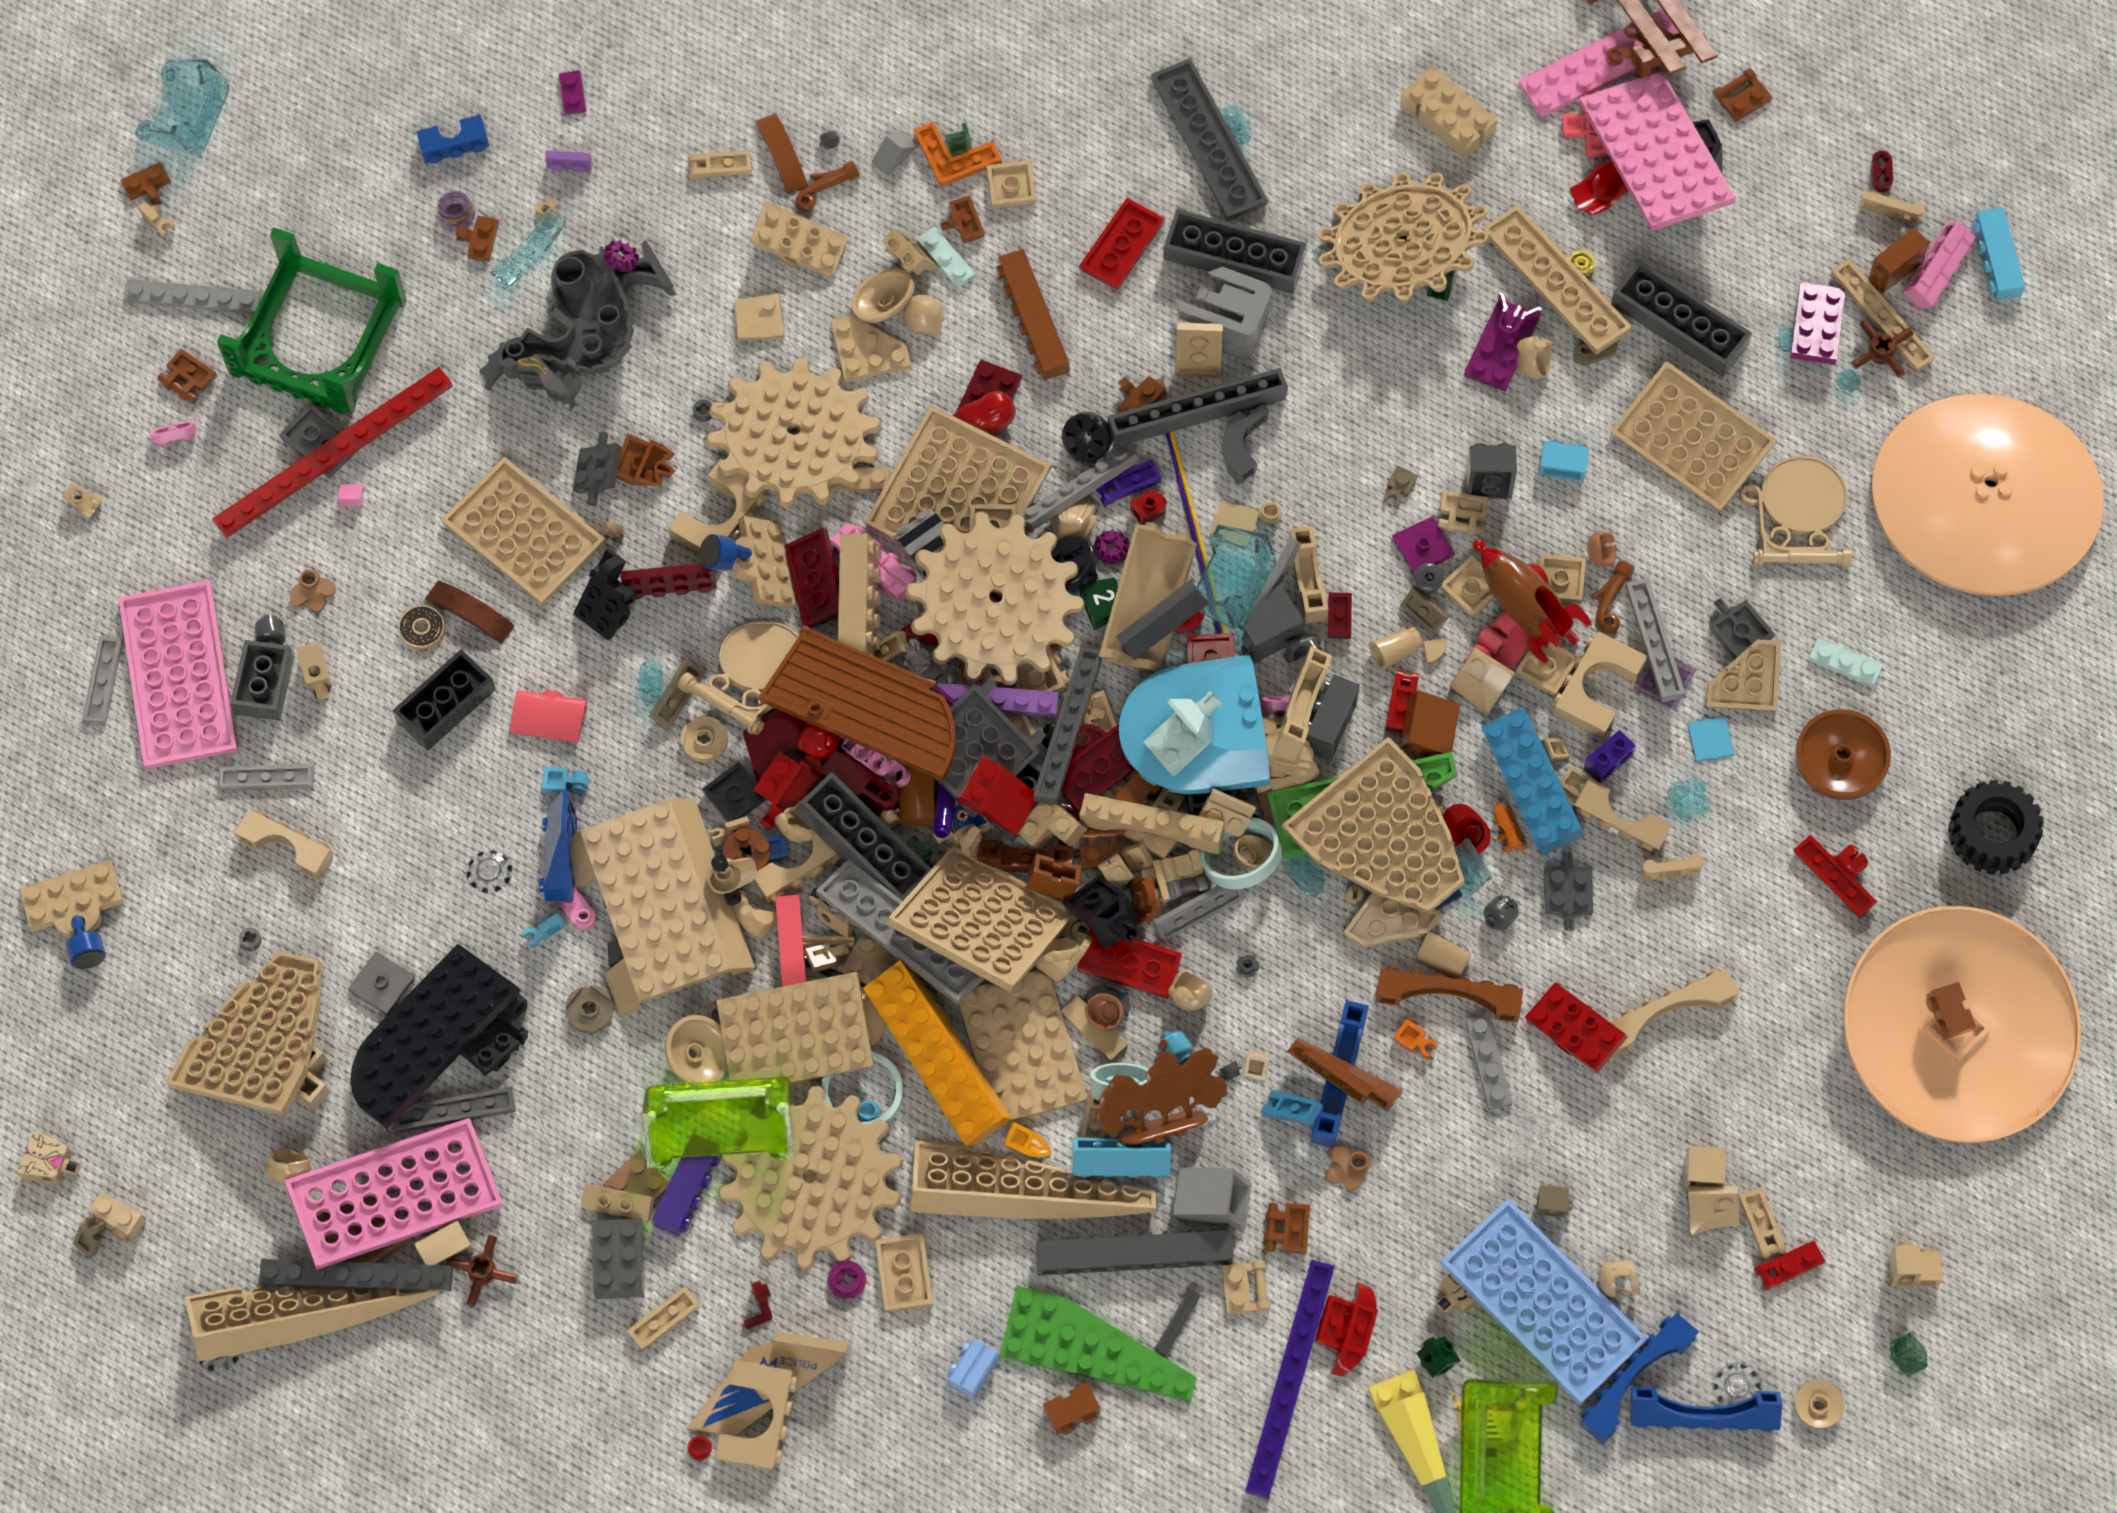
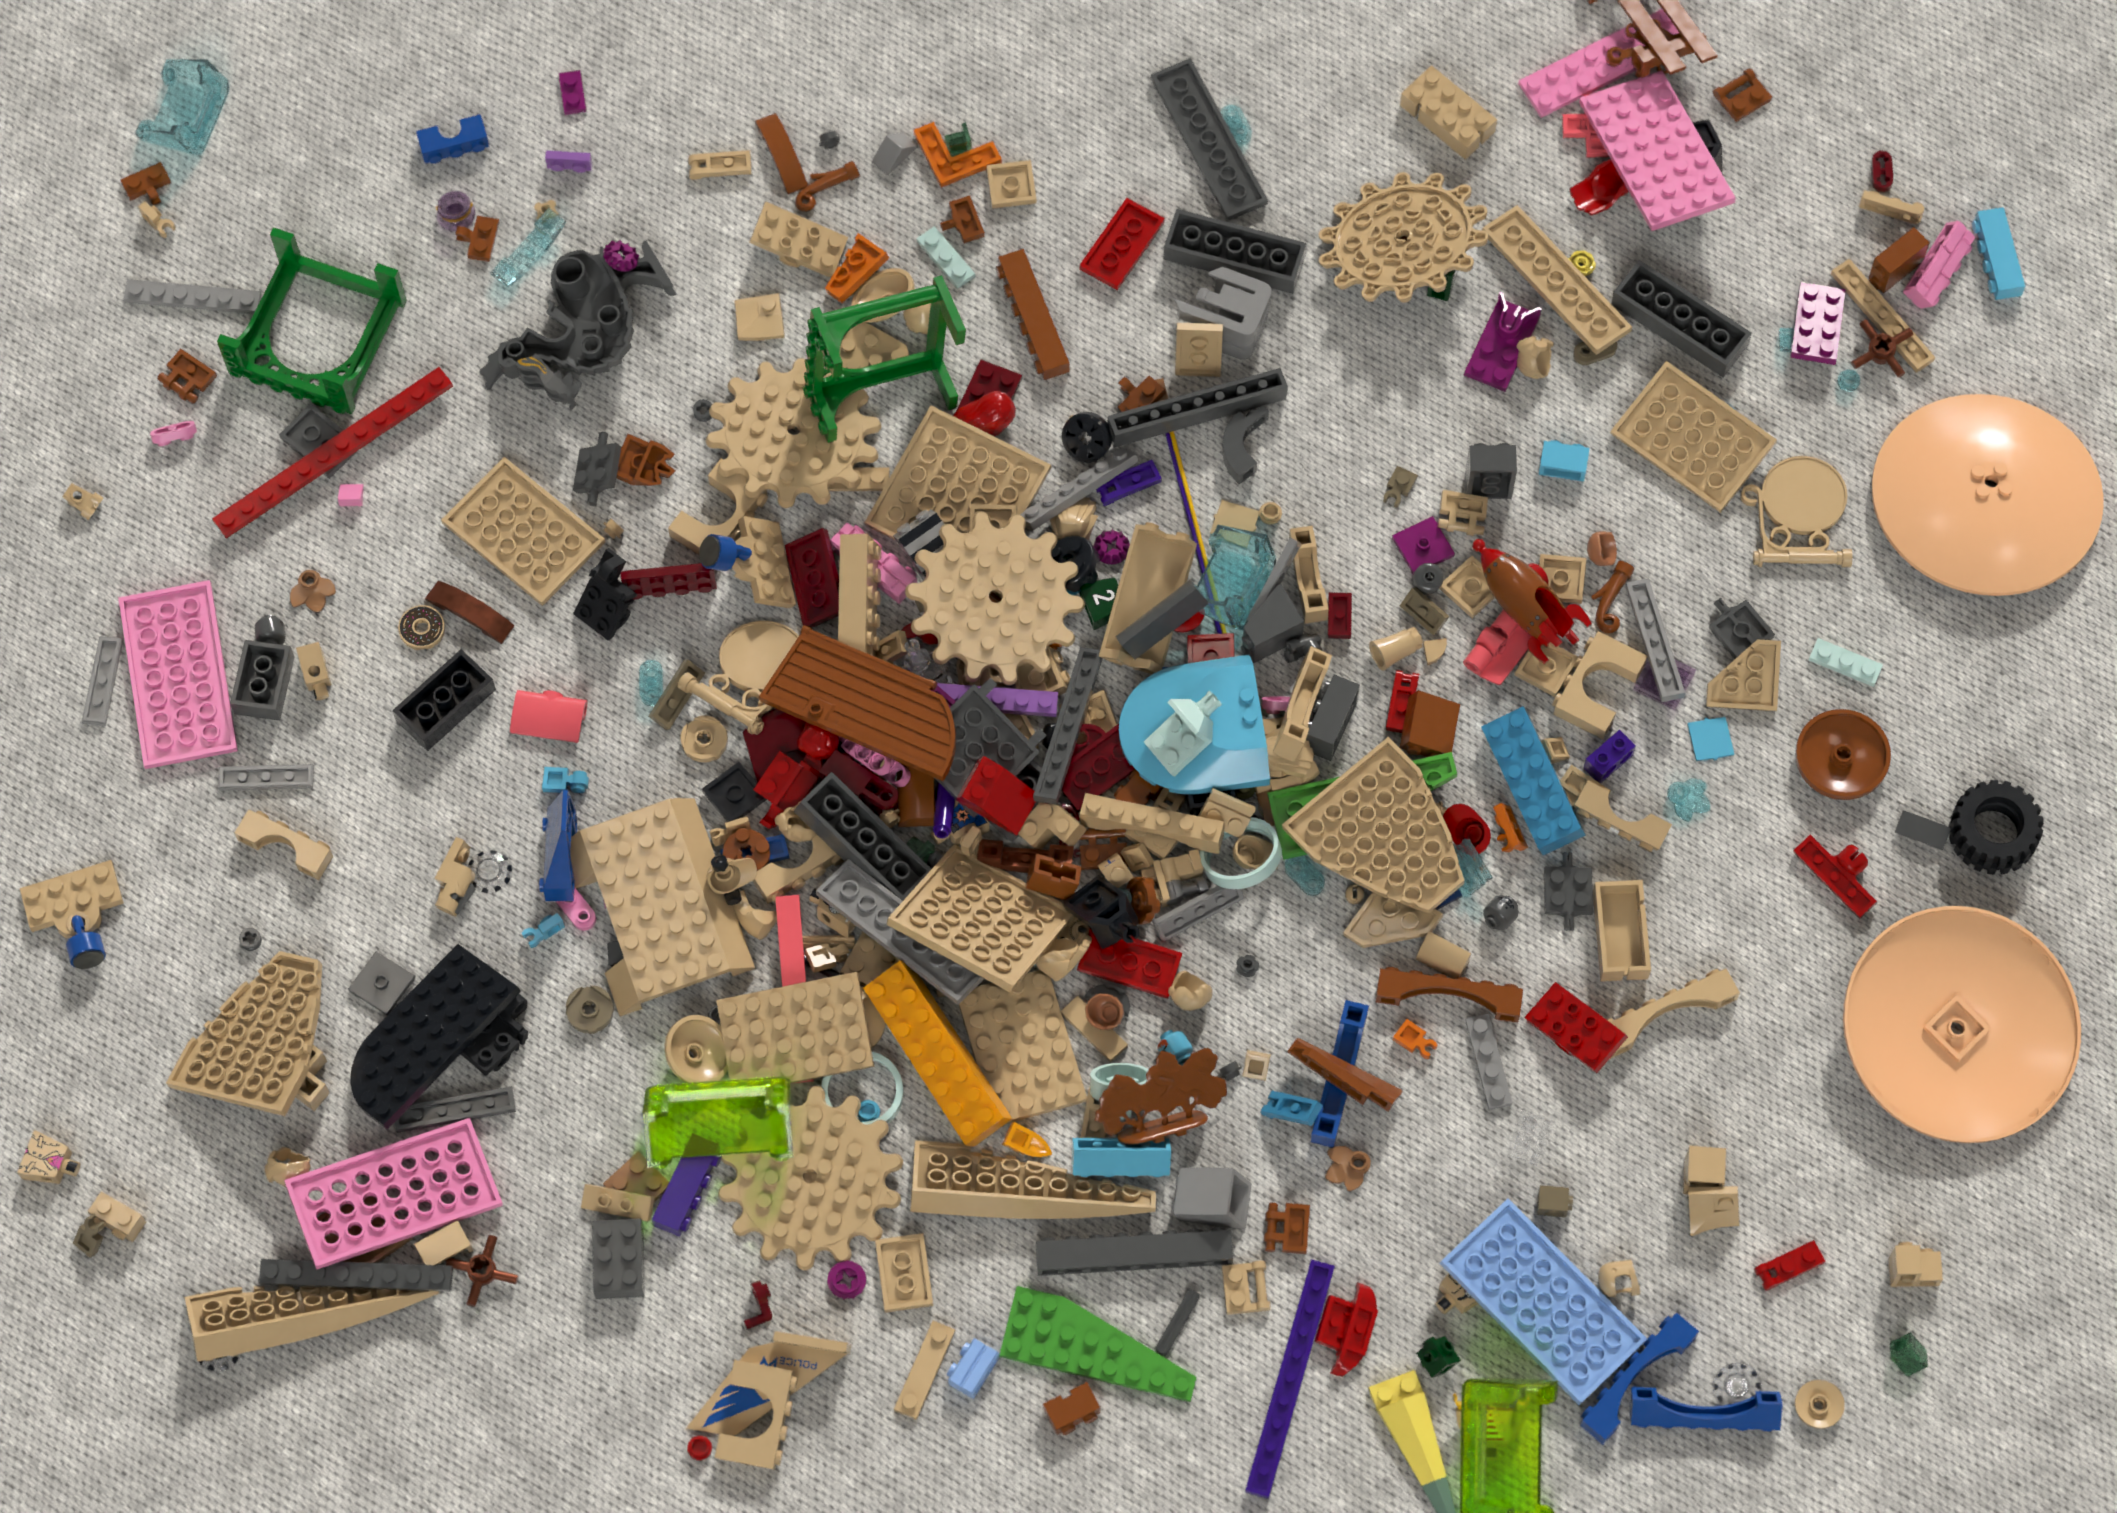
tan plate [627,1286,701,1352] -> none
tan plate [882,228,939,275] -> none
red brick [1130,489,1167,525] -> none
tan plate [1450,648,1515,716] -> none
tan plate [1641,854,1704,881] -> none
tan plate [1738,1188,1786,1260] -> none
dark orange brick [1926,982,1976,1040] -> none
none -> tan plate [435,837,476,917]
none -> green arch [803,275,966,443]
none -> orange wing [825,233,889,303]
none -> tan plate [894,1321,955,1420]
none -> tan piece [1593,880,1651,982]
none -> dark grey slope [1894,810,1951,850]

